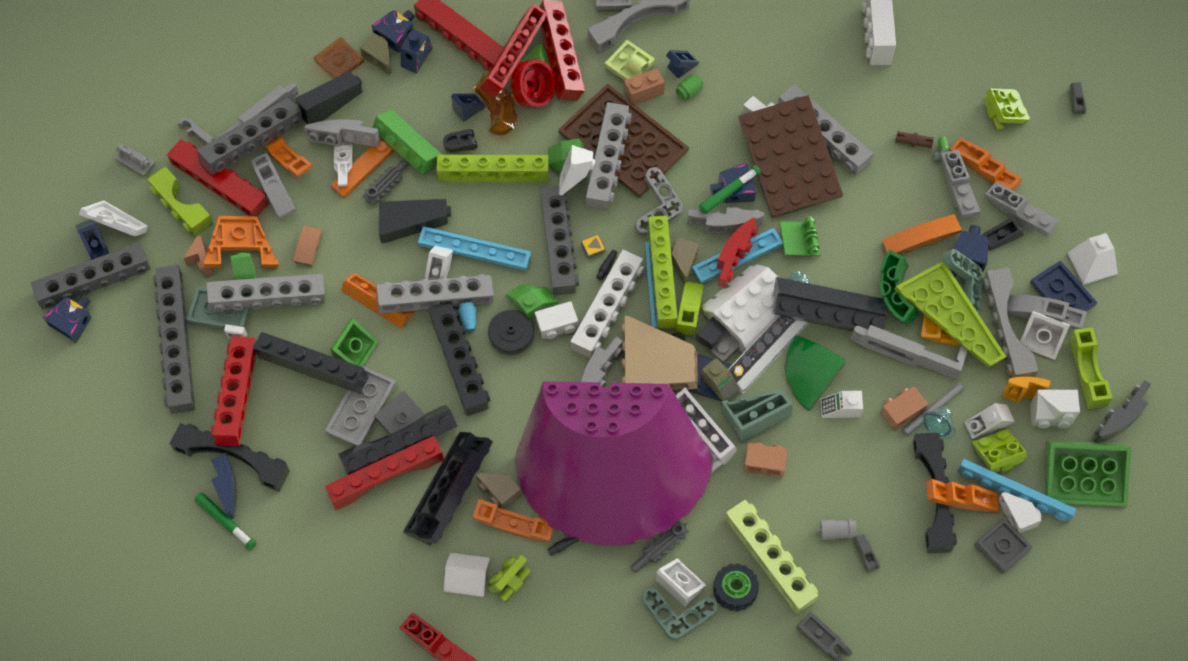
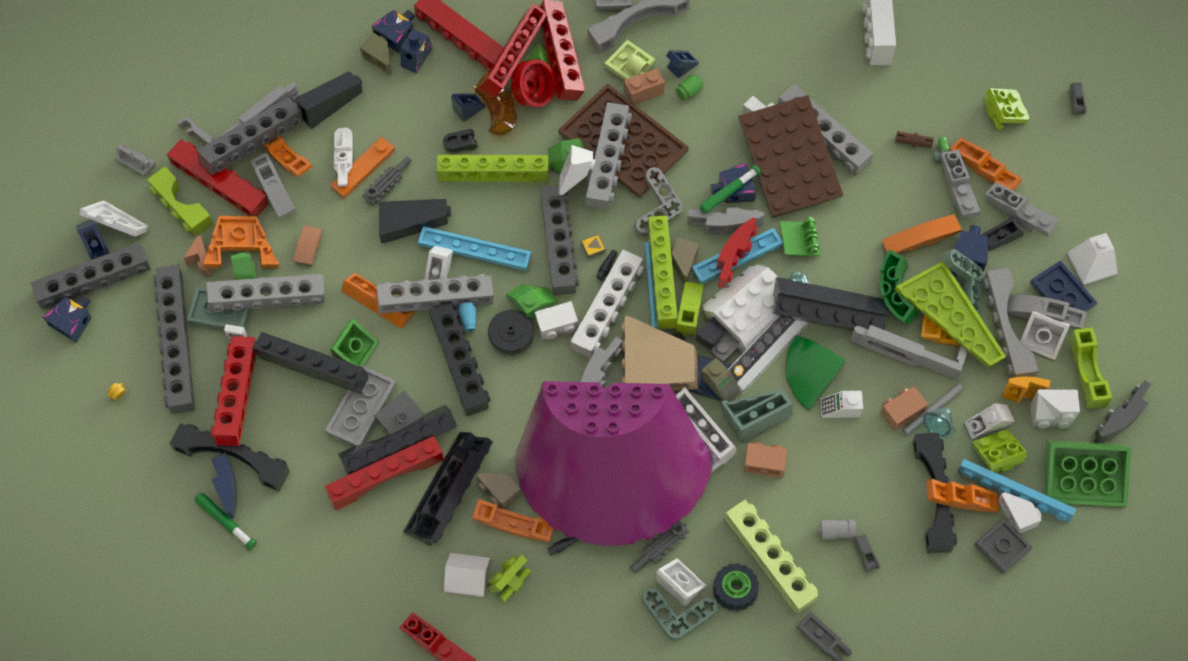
light grey slope [304,119,380,147] -> none
clear orange tile [313,37,365,79] -> none
bright green brick [372,109,441,174] -> none
none -> yellow plate [107,383,126,401]

